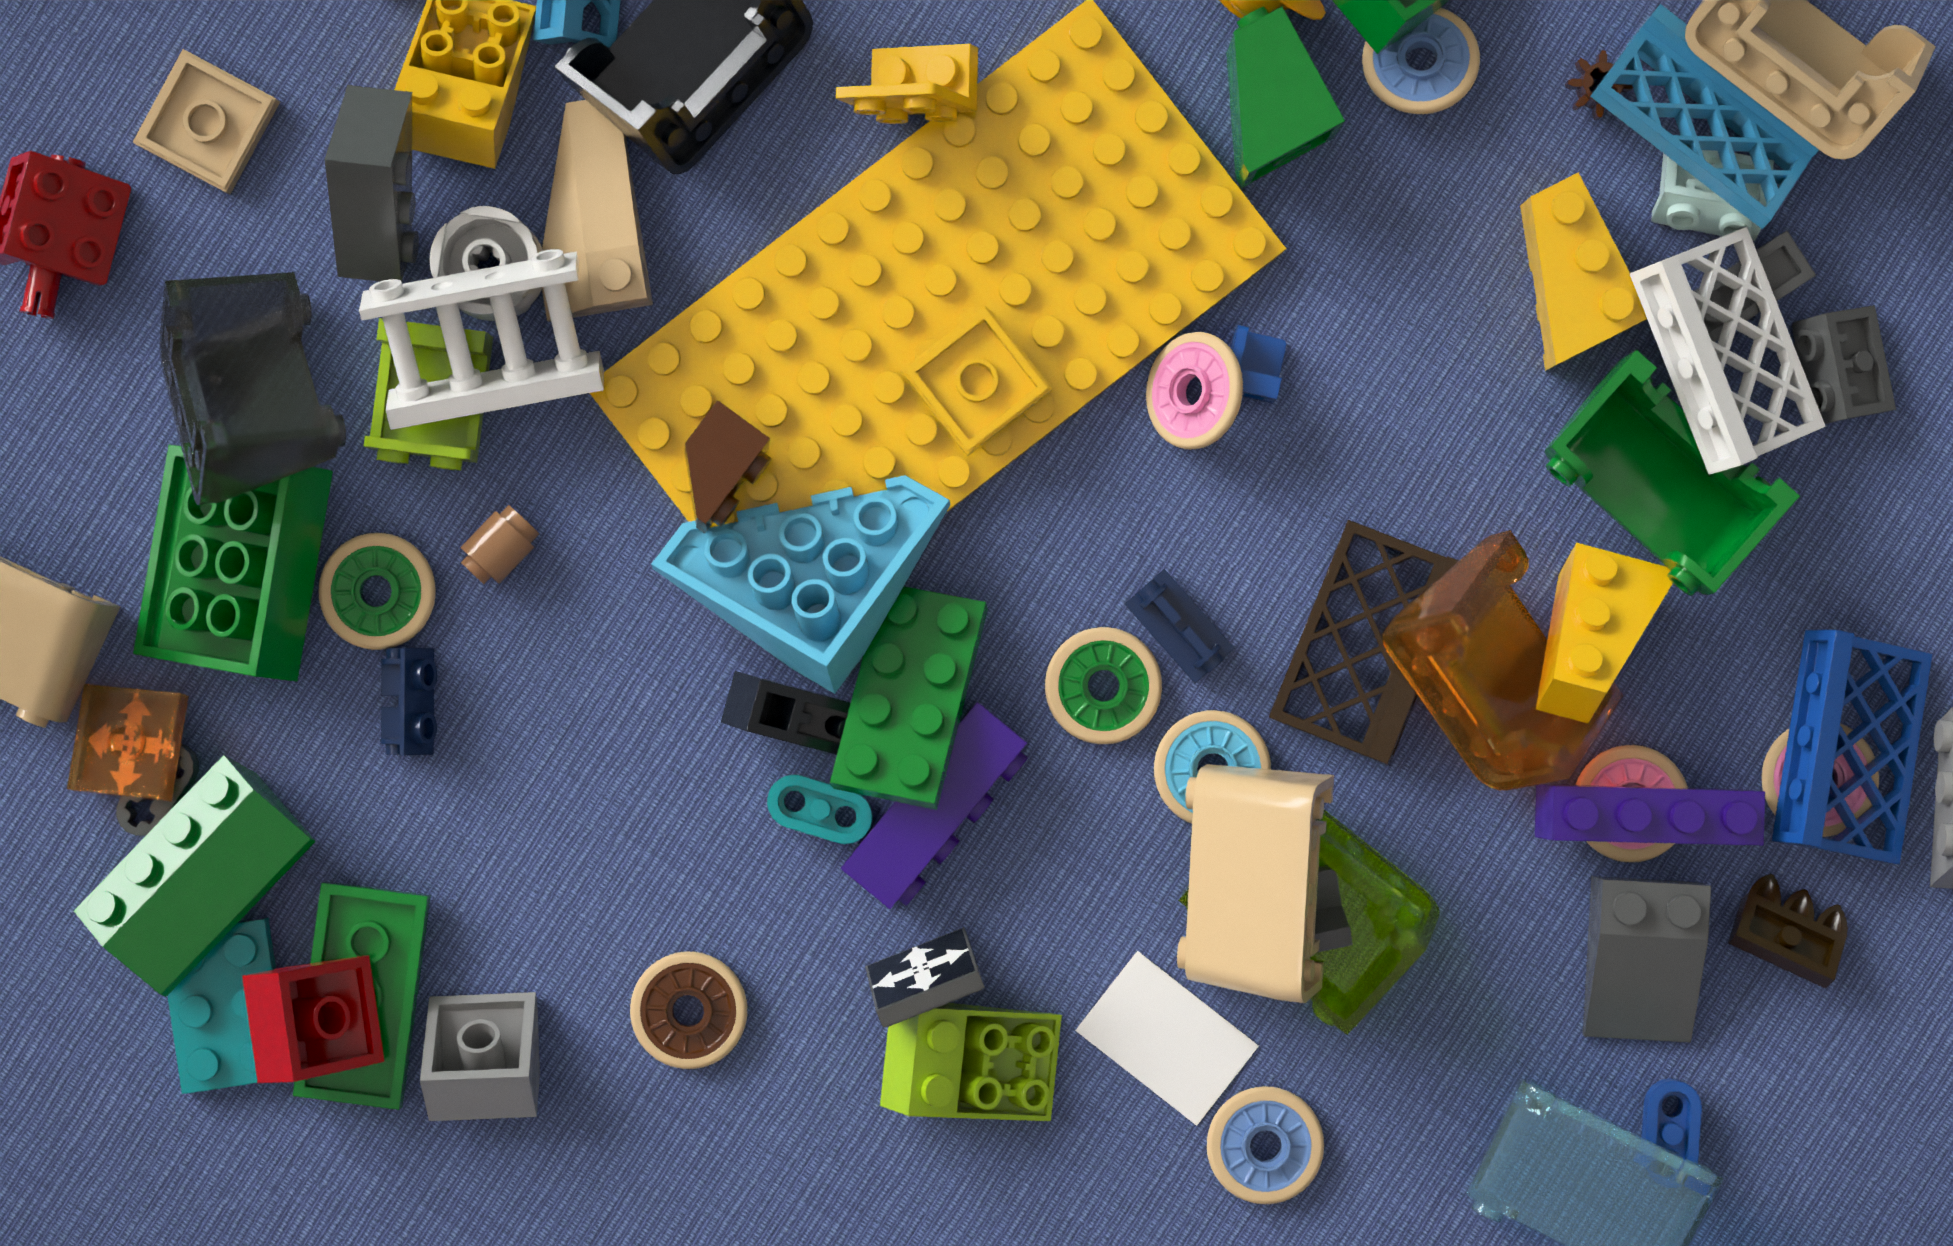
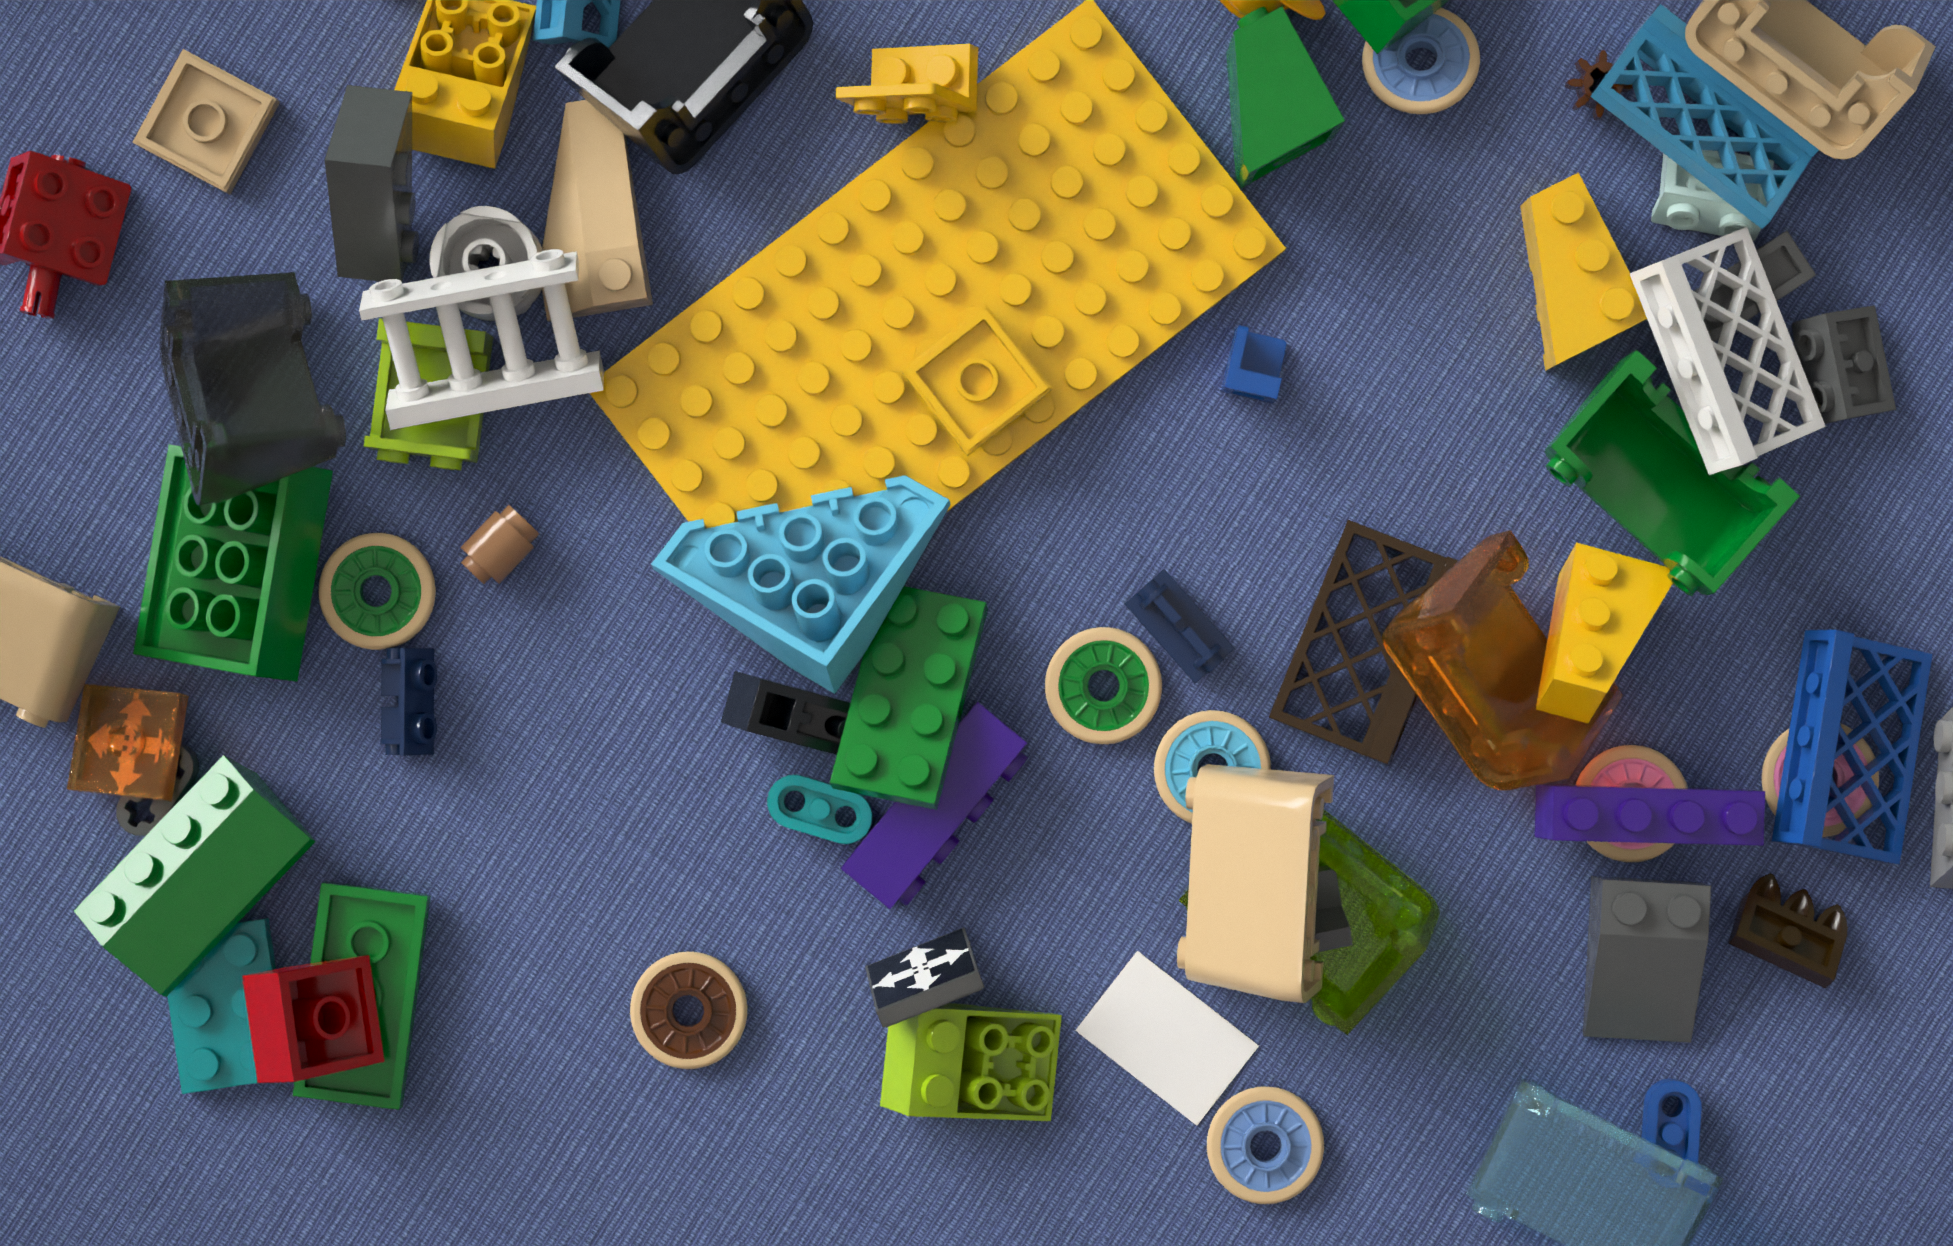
light grey slope [420,992,540,1121] -> none
reddish brown slope [685,400,772,534] -> none
bright pink wheel [1146,332,1243,450] -> none

